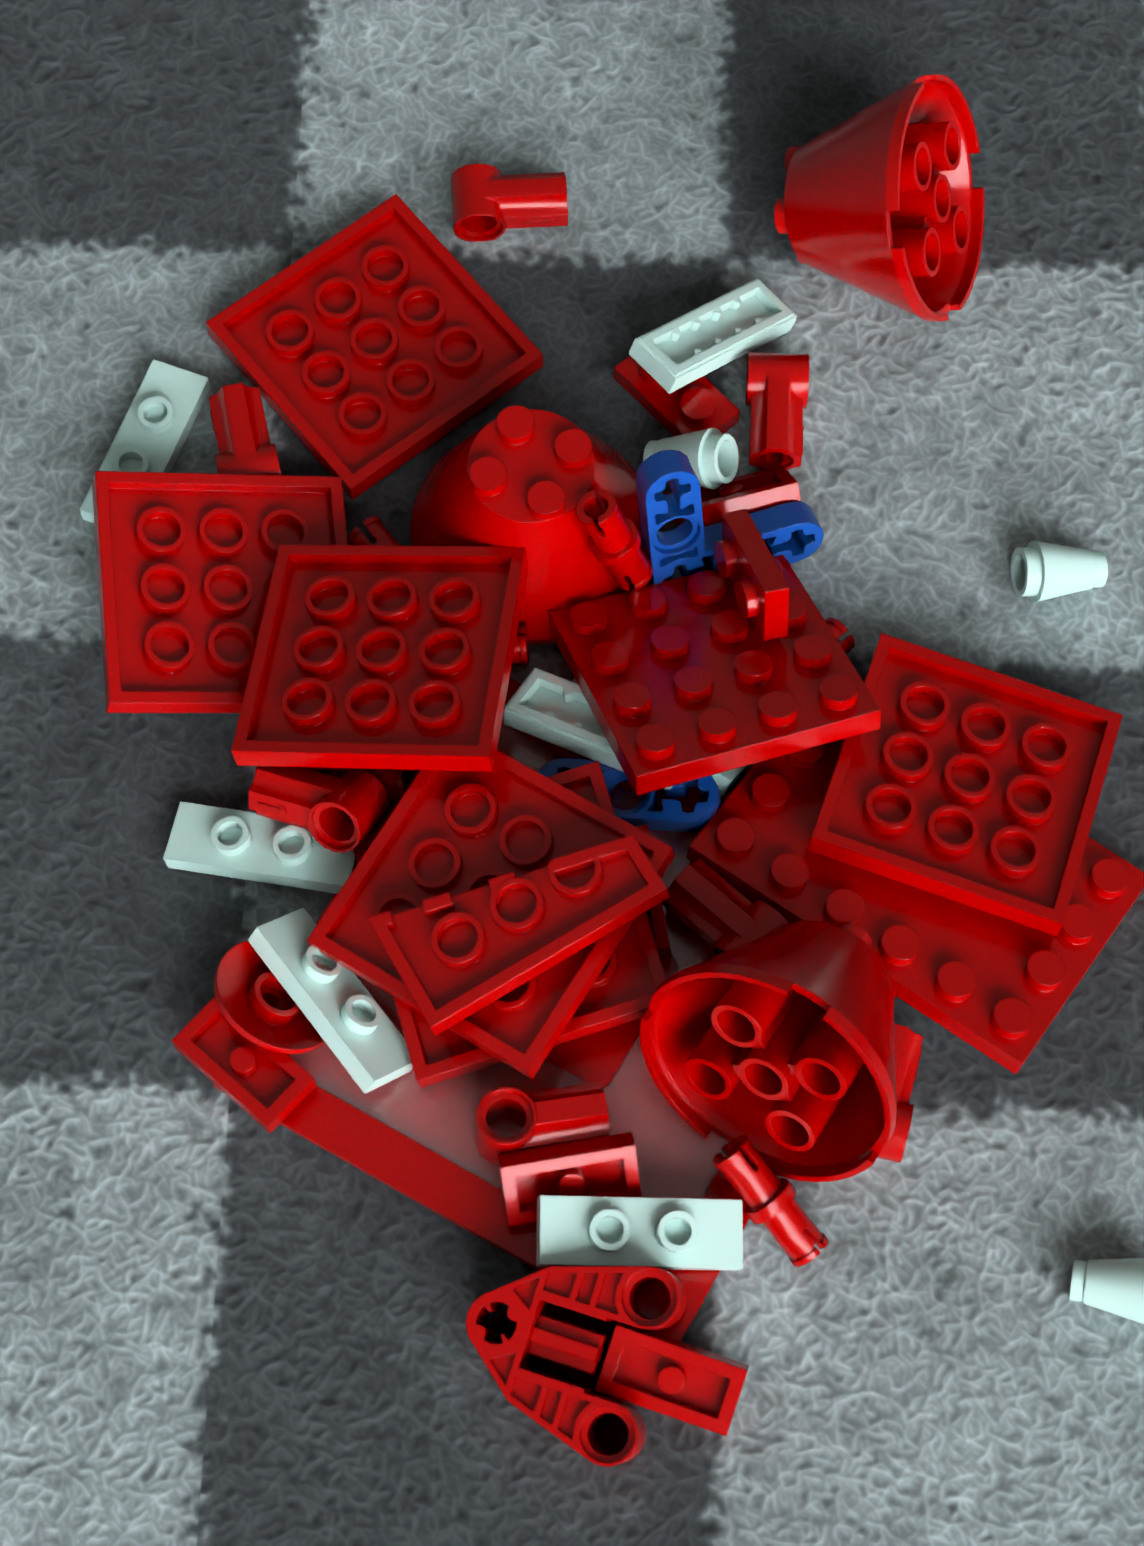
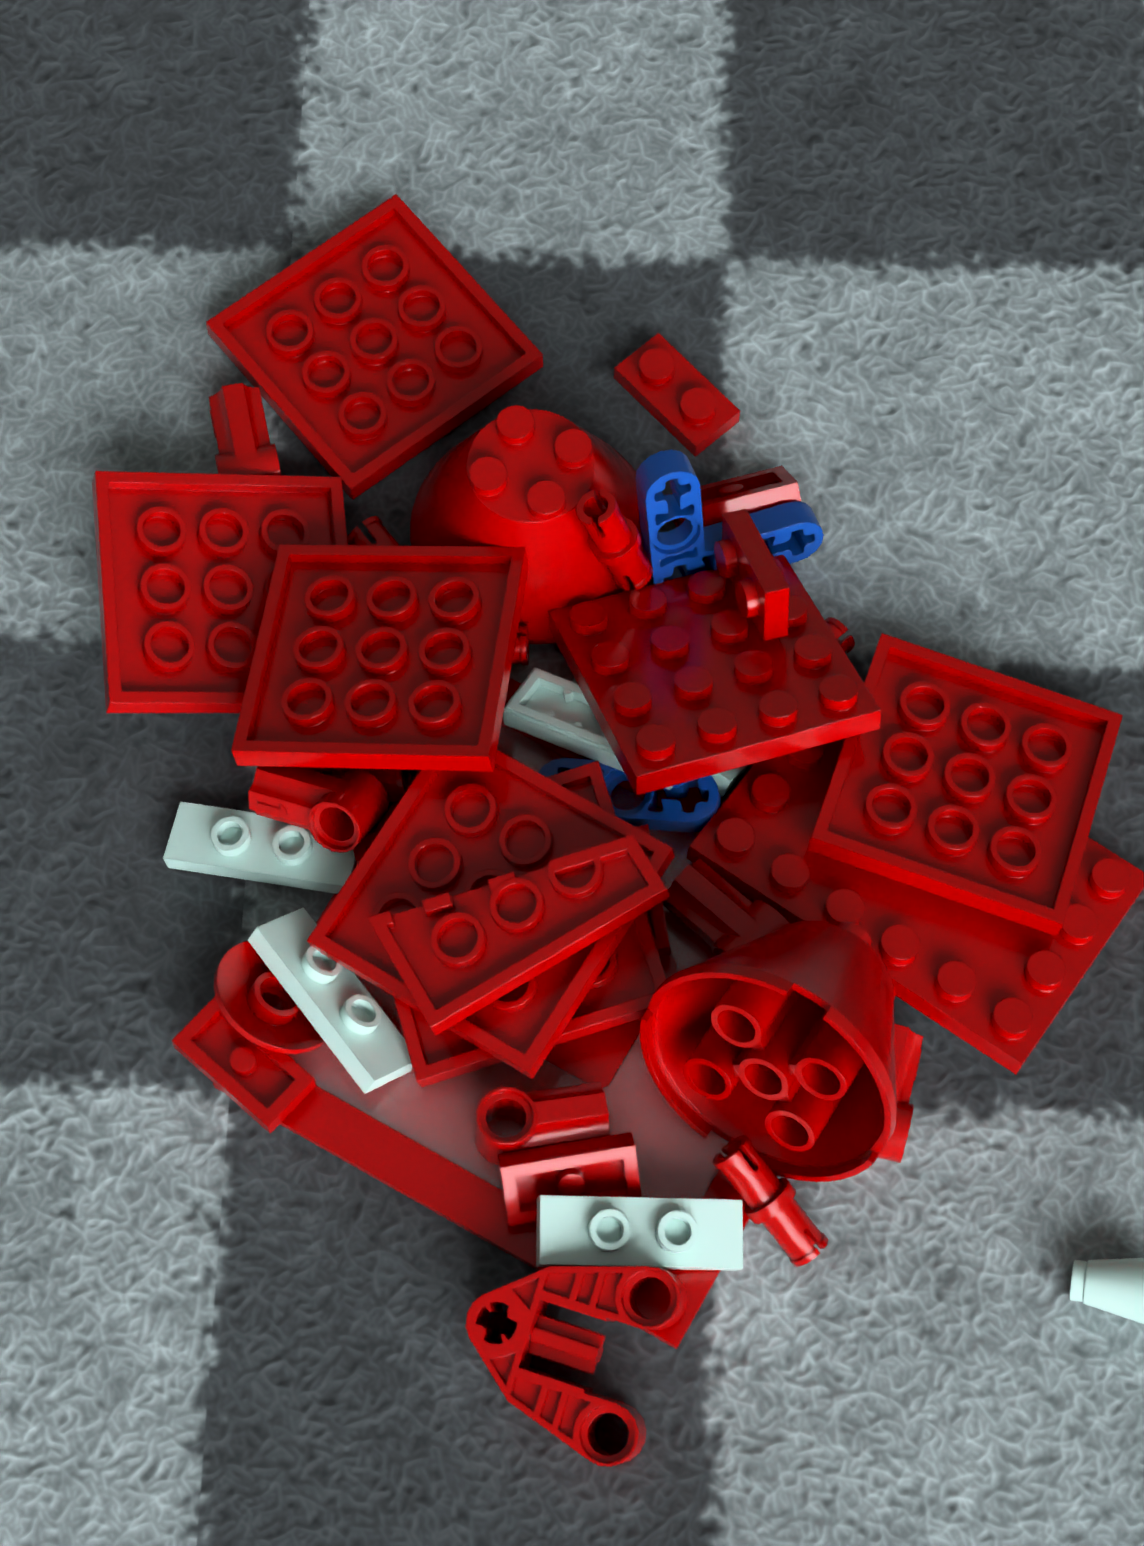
light aqua plate [80,359,211,523] -> none
red piece [450,163,568,242] -> none
red plate [595,1322,750,1436] -> none
light aqua plate [628,278,797,394] -> none
light aqua cone [643,428,739,489] -> none
red piece [745,352,809,470] -> none
red cone [774,74,985,322] -> none
light aqua cone [1010,540,1108,602] -> none

